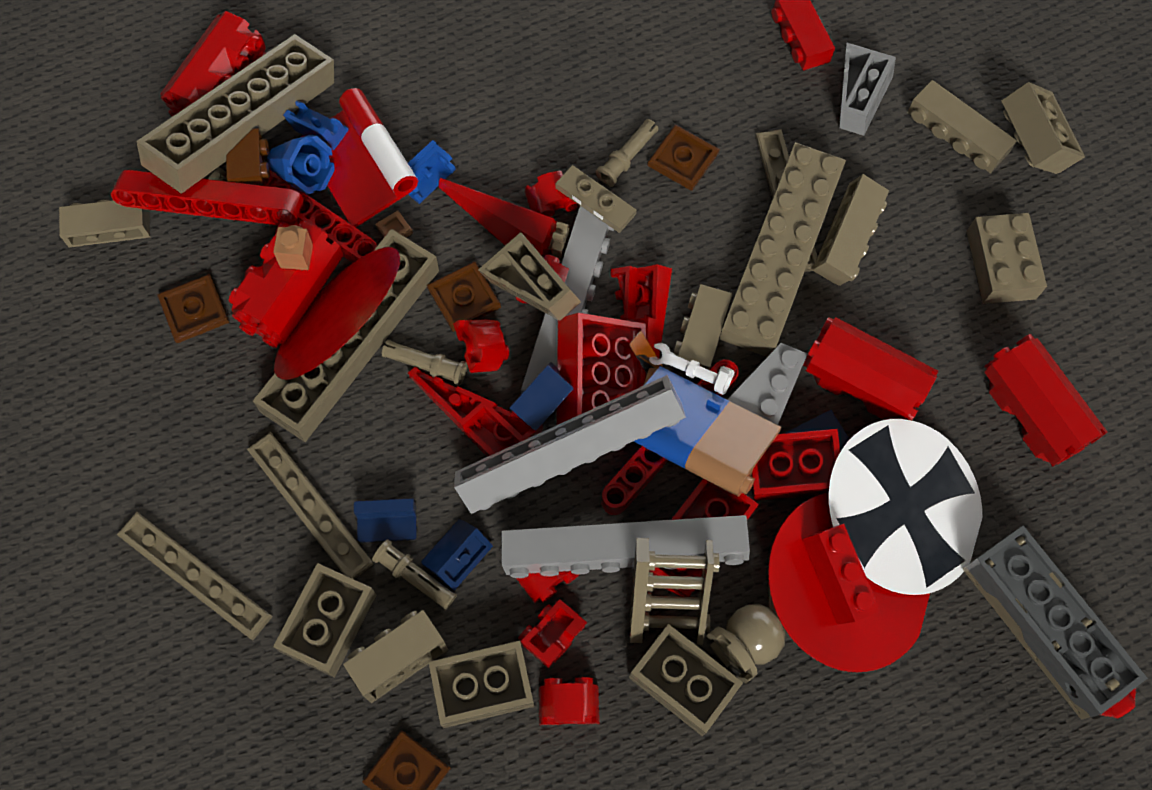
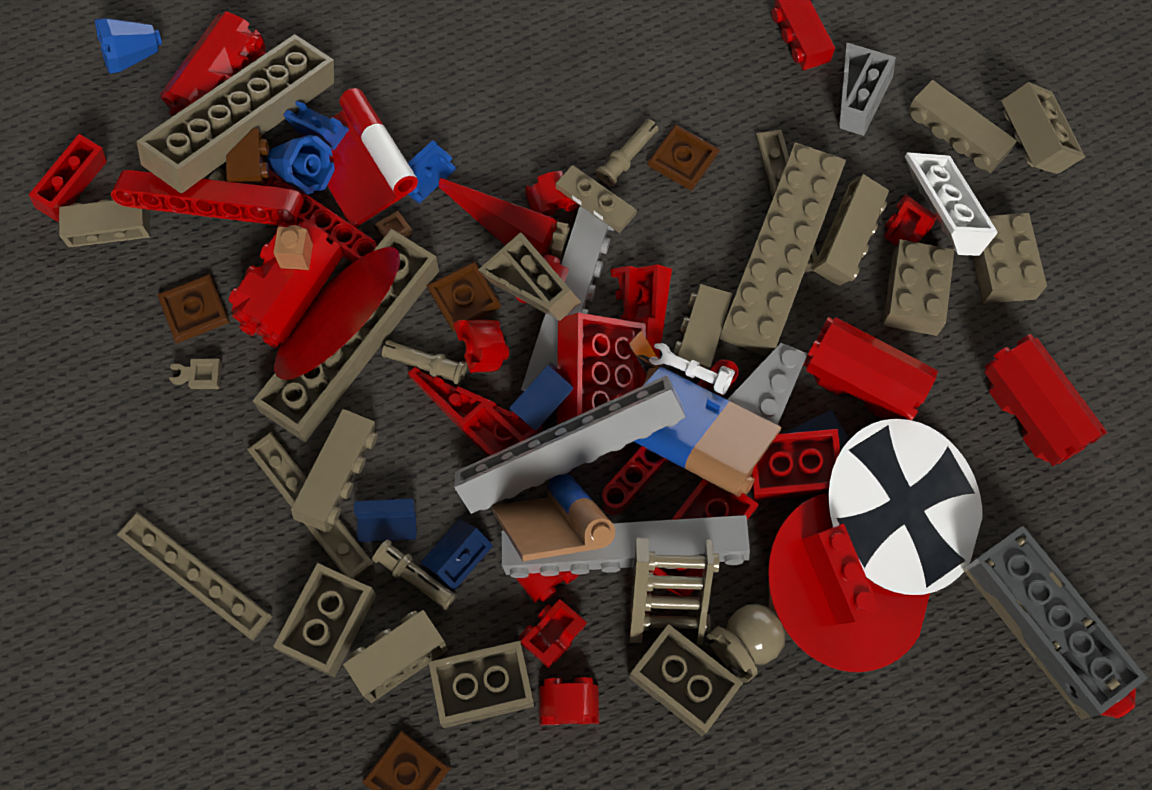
none -> red brick [28,134,107,222]
none -> blue cone [94,18,162,74]
none -> dark tan plate [169,359,222,389]
none -> dark tan brick [291,409,378,532]
none -> medium nougat door [492,473,616,561]
none -> dark tan brick [883,239,954,336]
none -> red cylinder [884,195,937,246]
none -> white slope [905,153,998,256]

